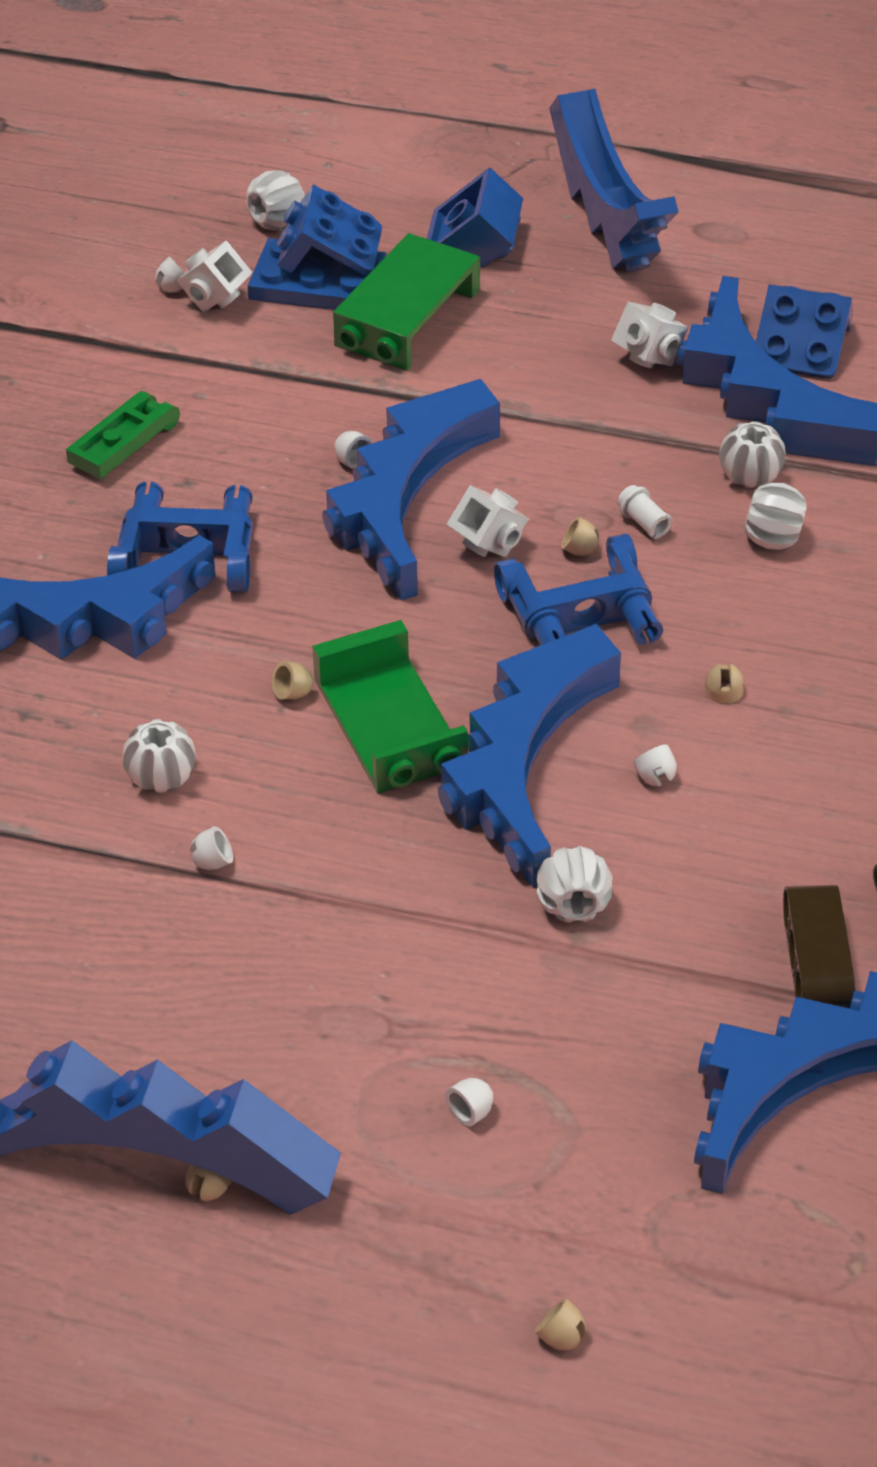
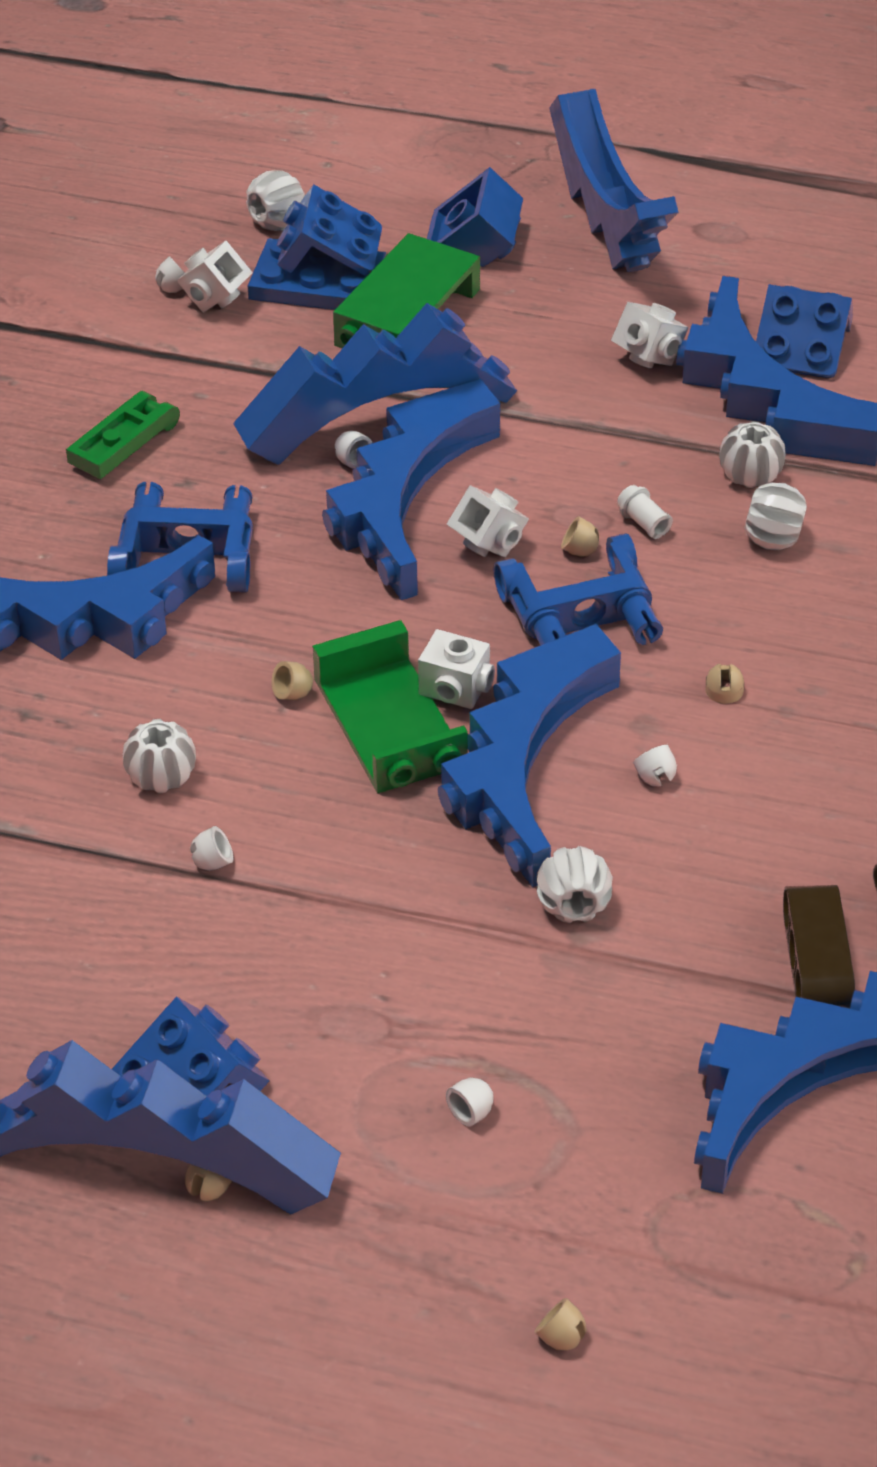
none -> blue bracket [112,996,270,1096]
none -> blue arch [233,303,517,465]
none -> white brick [418,629,495,709]

